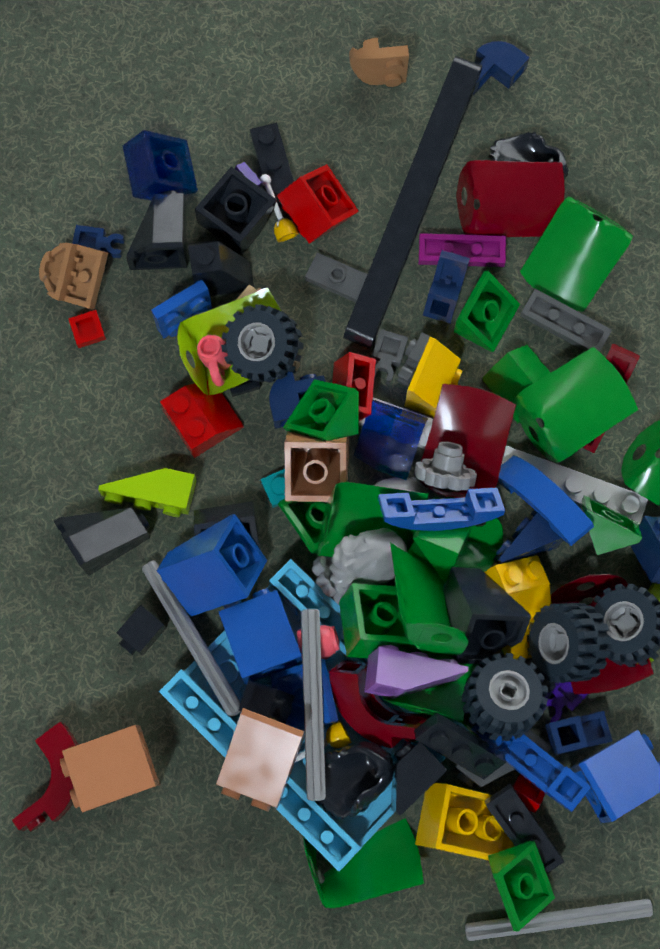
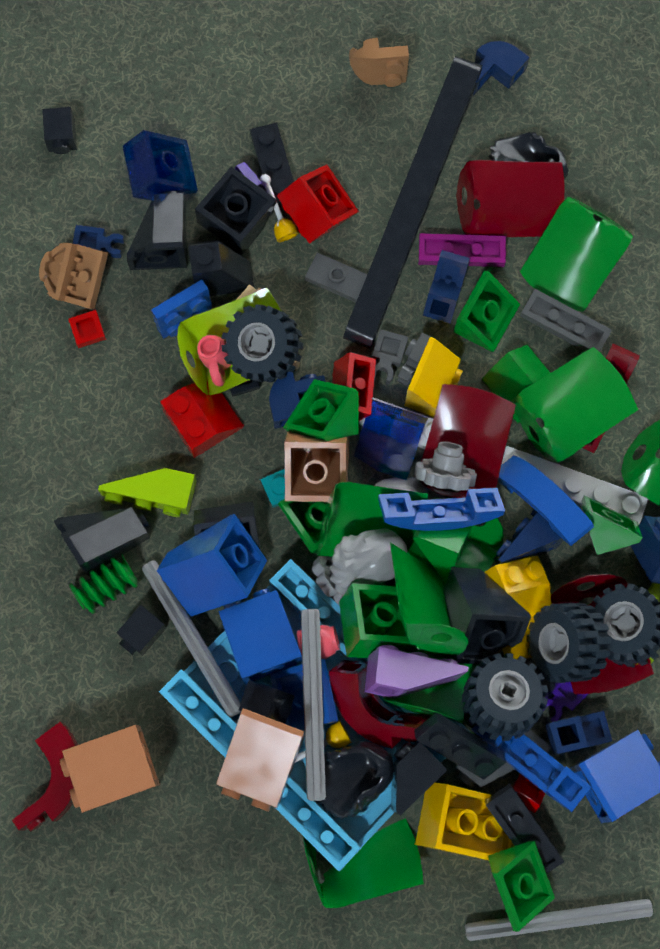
none -> black brick [42,107,77,154]
none -> green piece [68,553,138,614]

